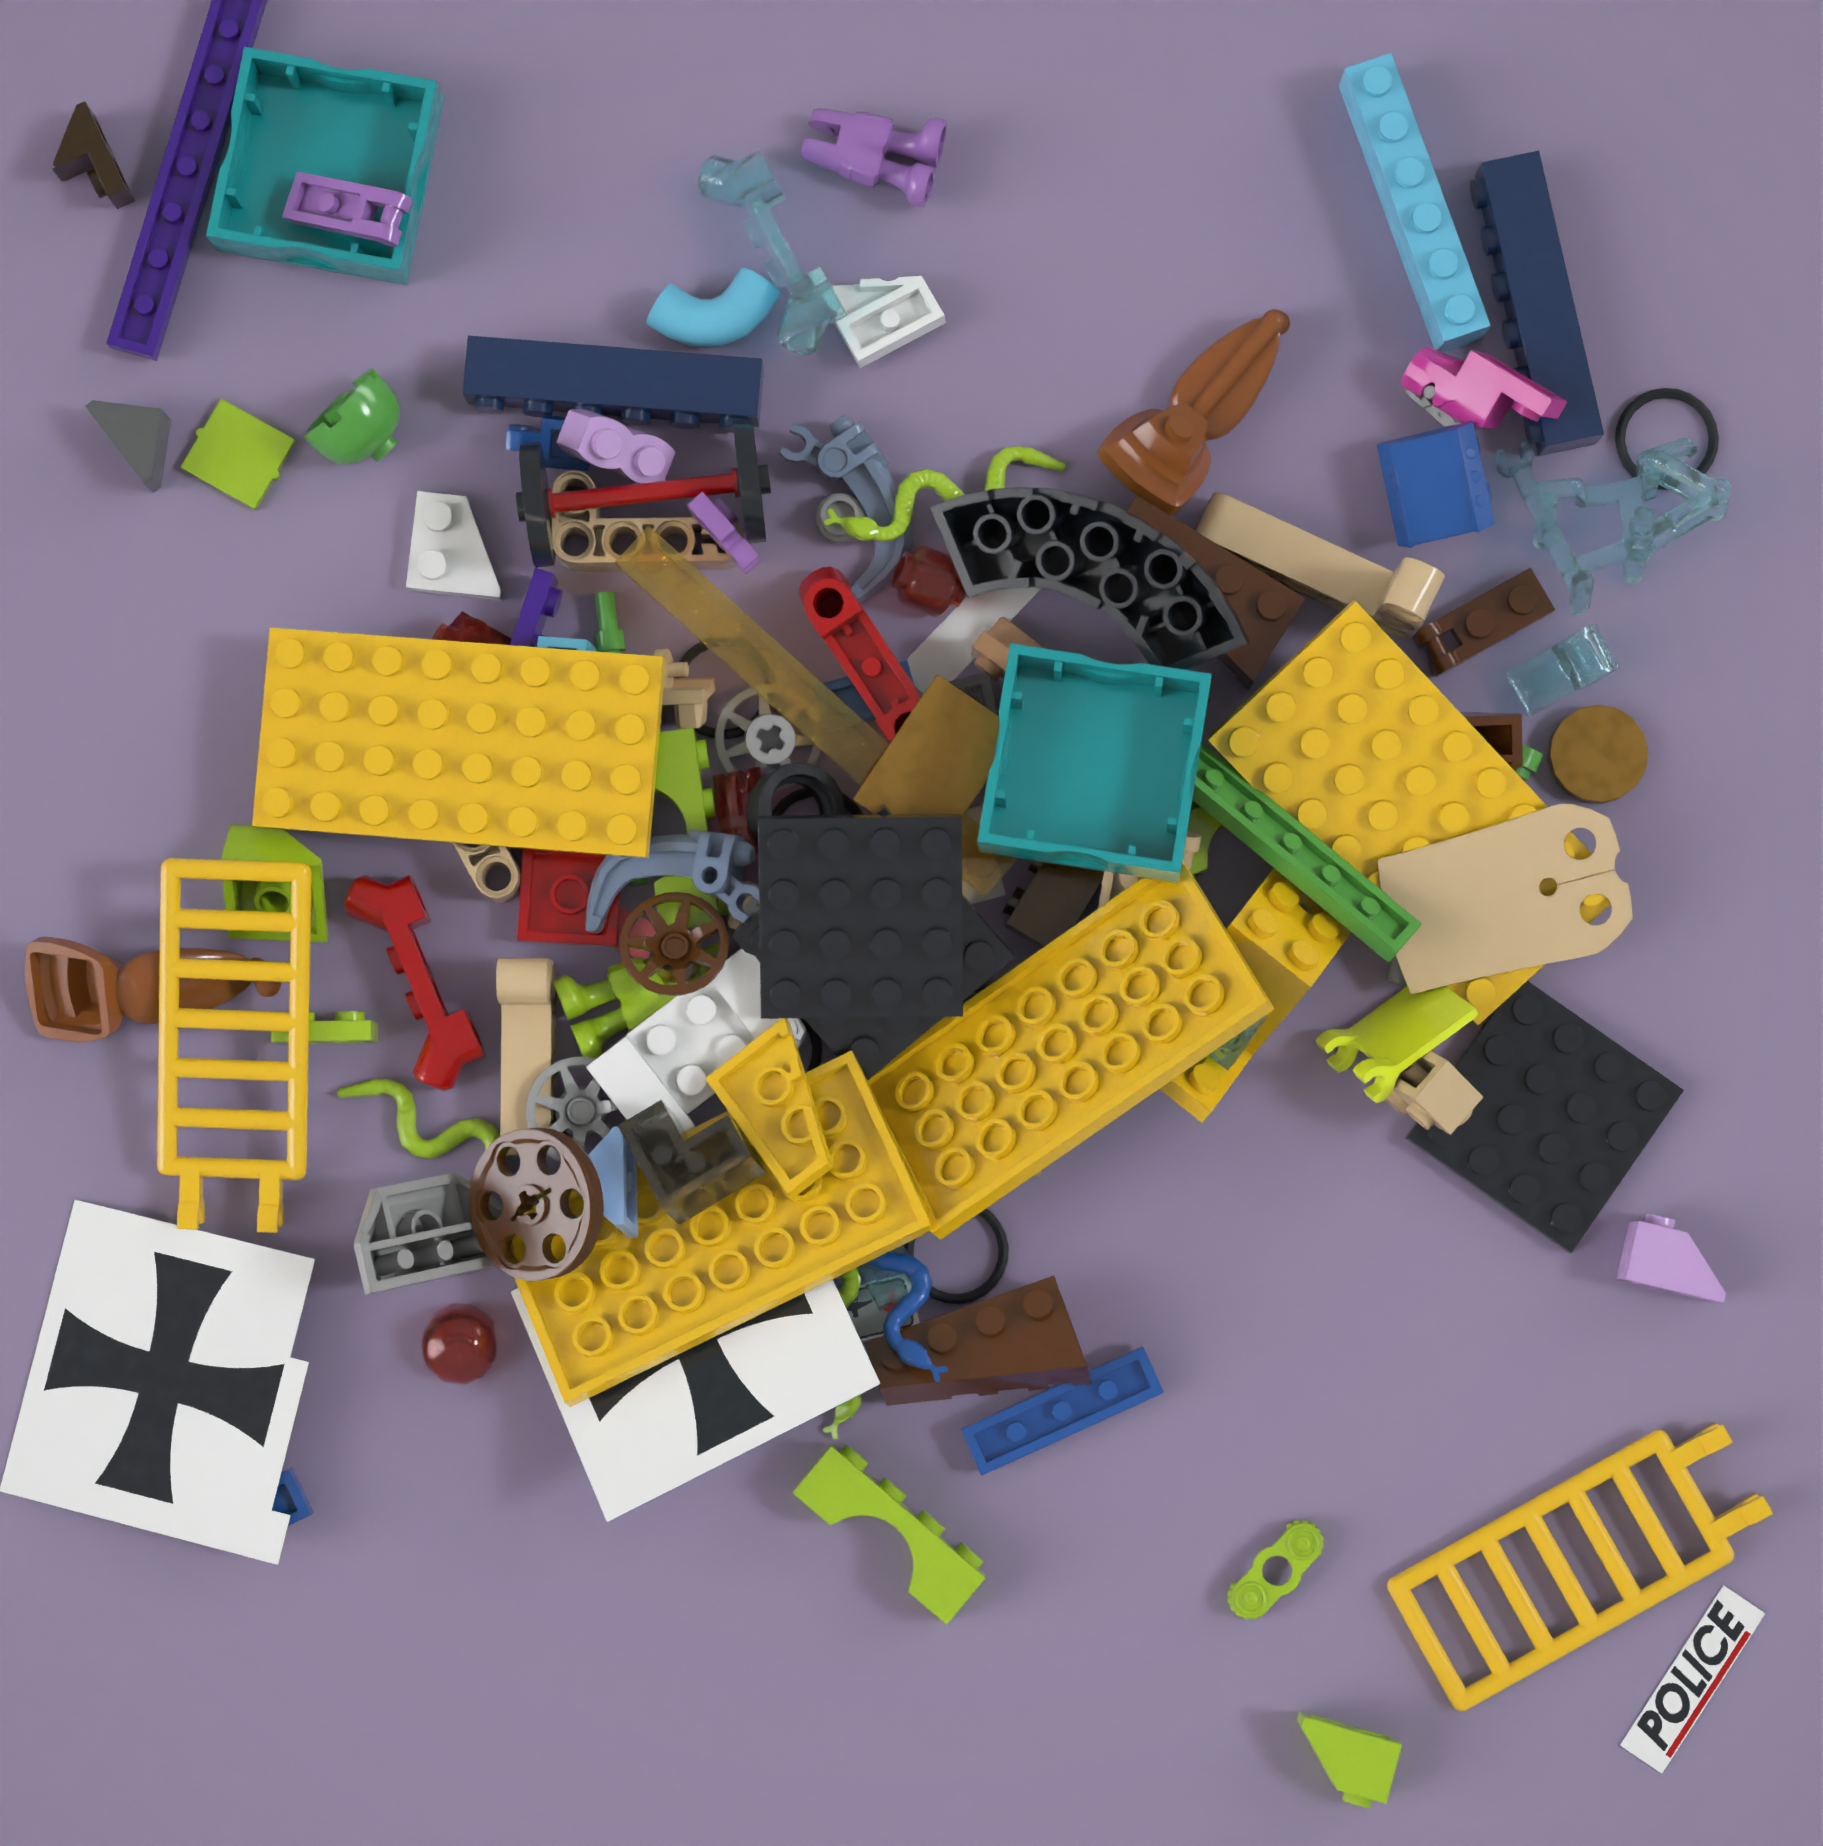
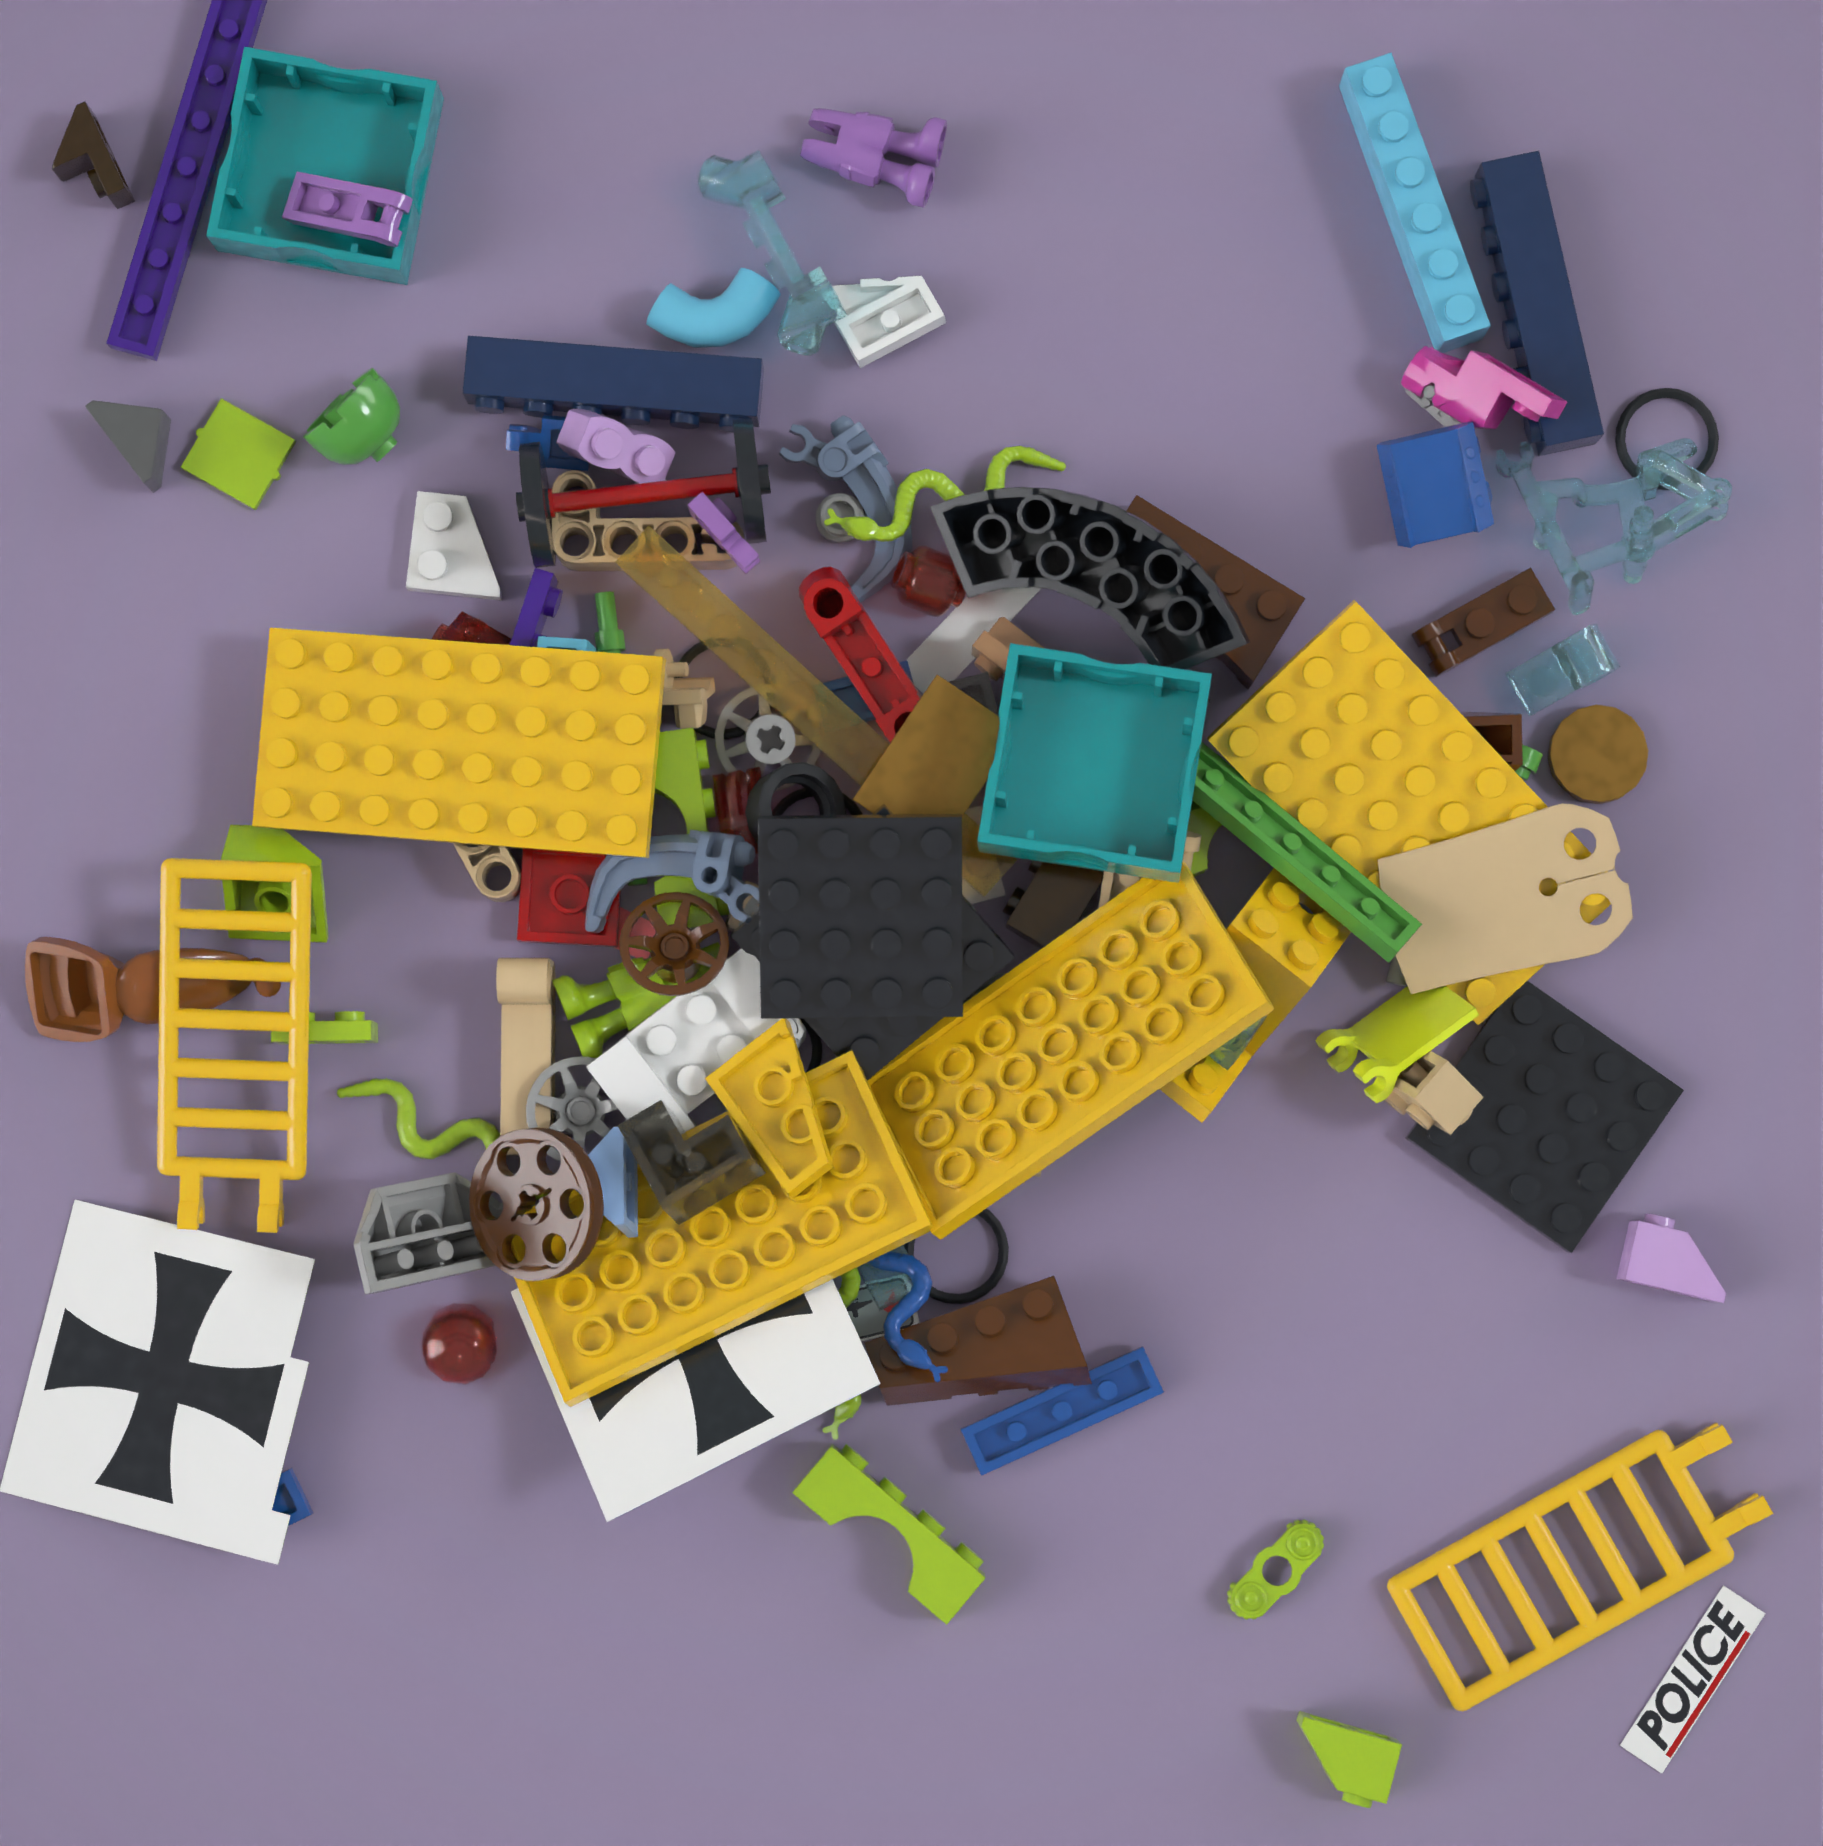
red plate [344,874,486,1092] -> none
dark orange piece [1097,309,1290,515] -> none
tan beam [1195,493,1445,639] -> none

